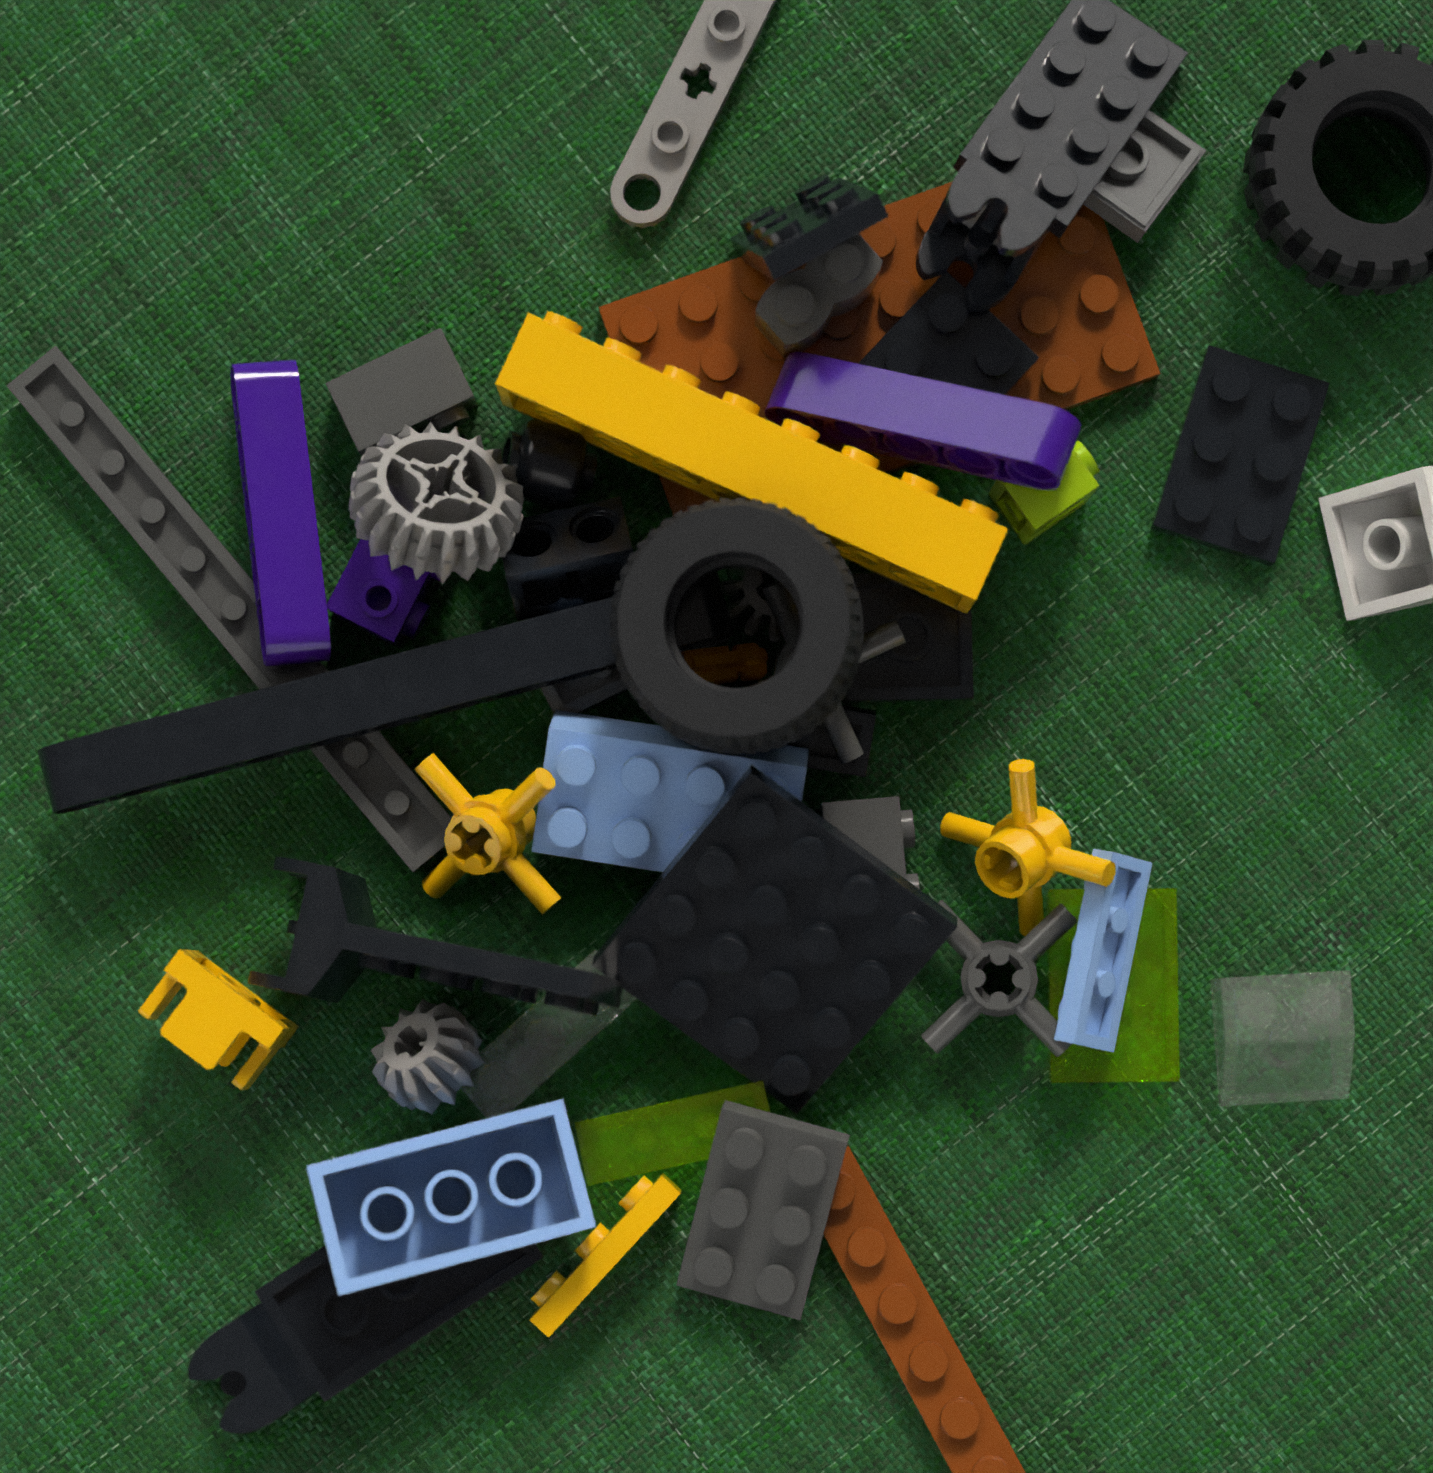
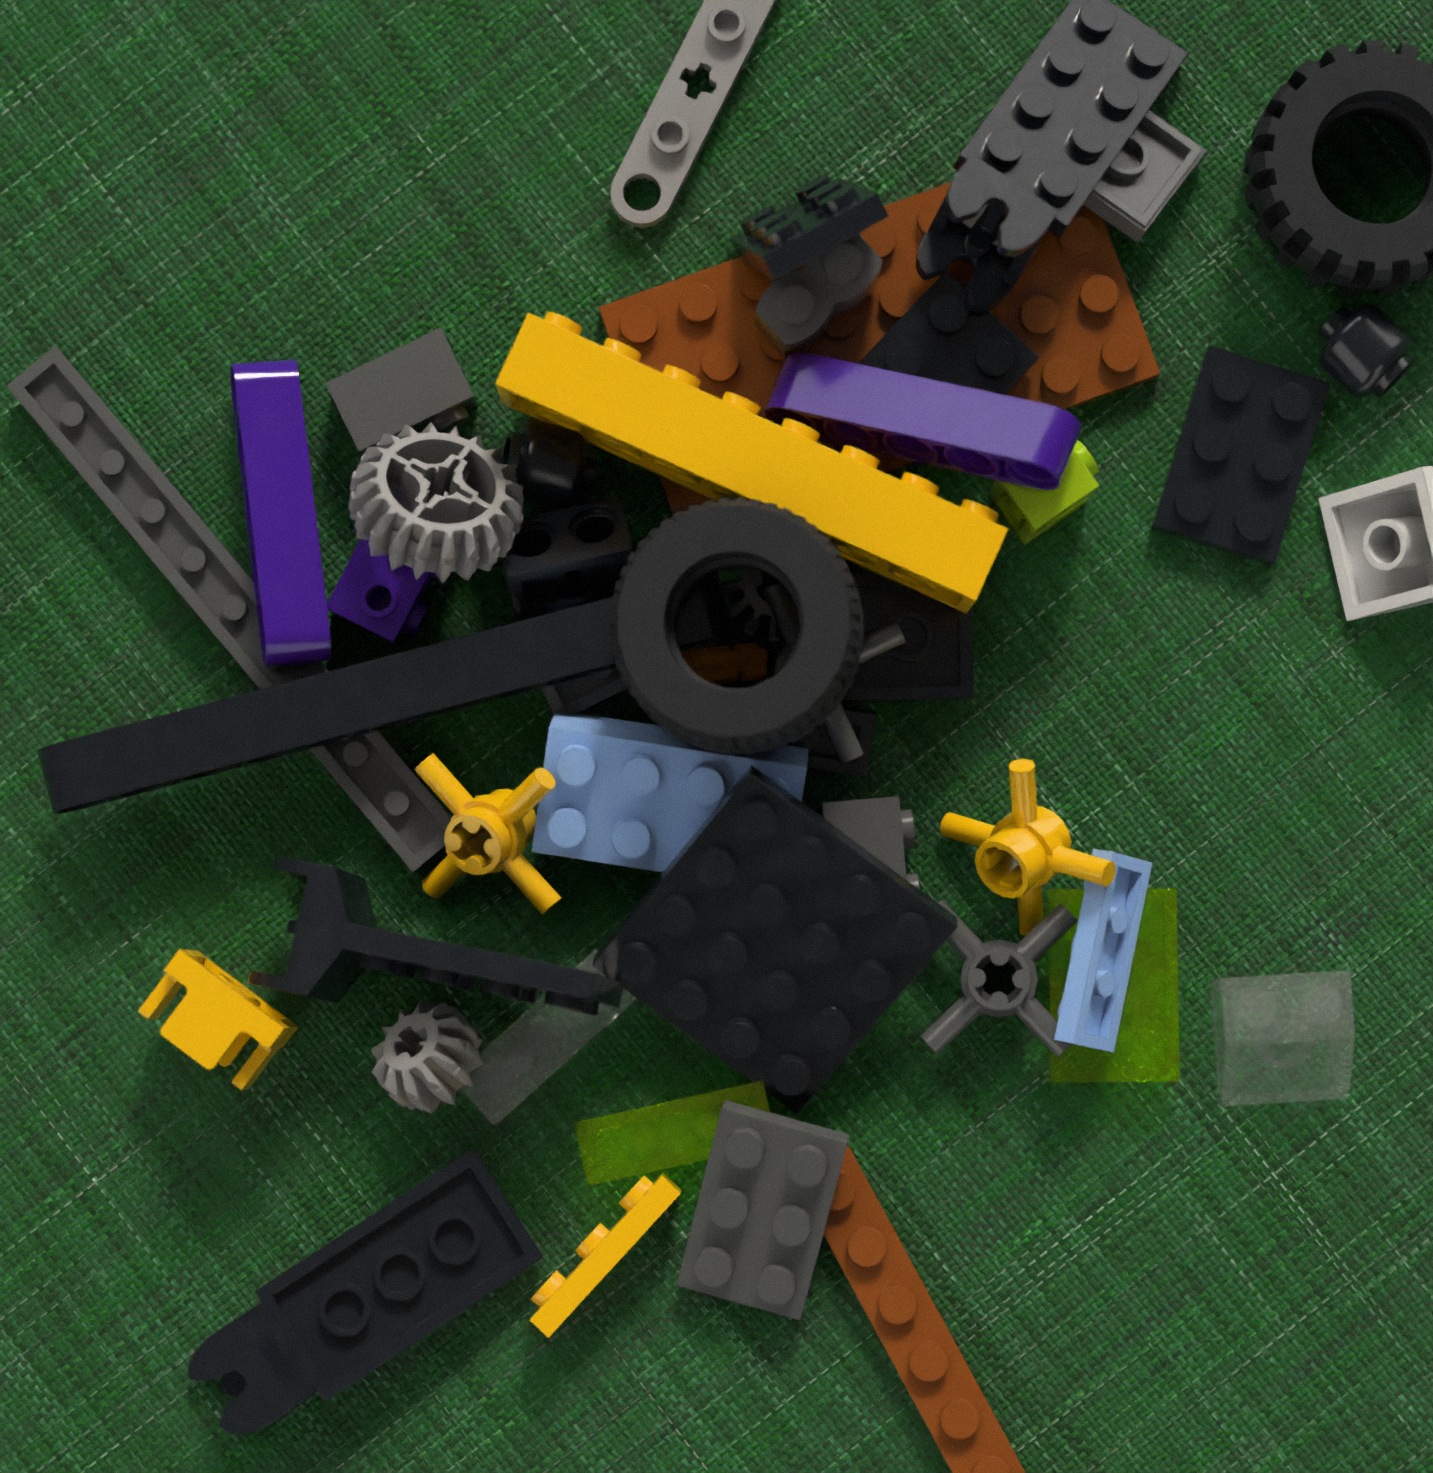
light blue brick [306,1099,596,1296] -> none
none -> black head [1318,304,1414,398]

